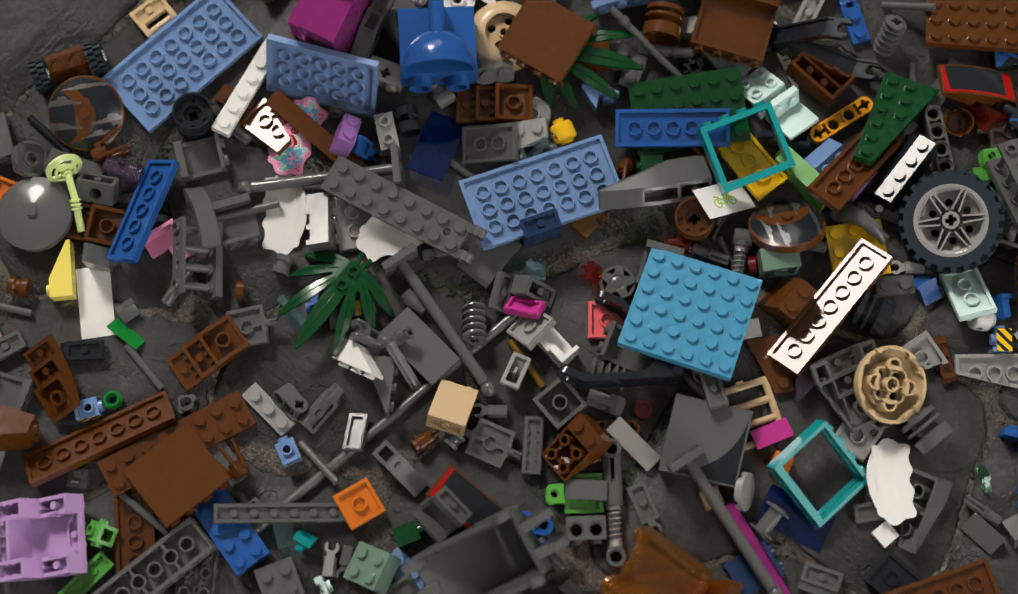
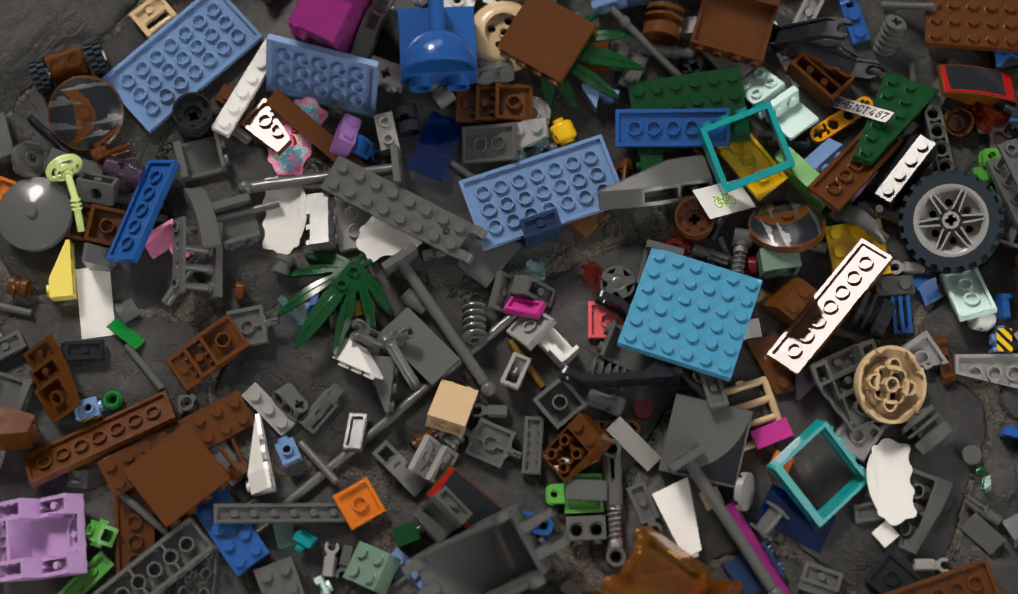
none -> white wedge [245,414,277,497]
none -> light grey slope [407,434,459,484]
none -> white slope [651,477,702,561]
none -> white sticker [831,97,894,123]
none -> blue tile [889,295,913,335]
none -> light grey bar [912,558,949,573]
none -> dark grey tile [961,445,982,465]

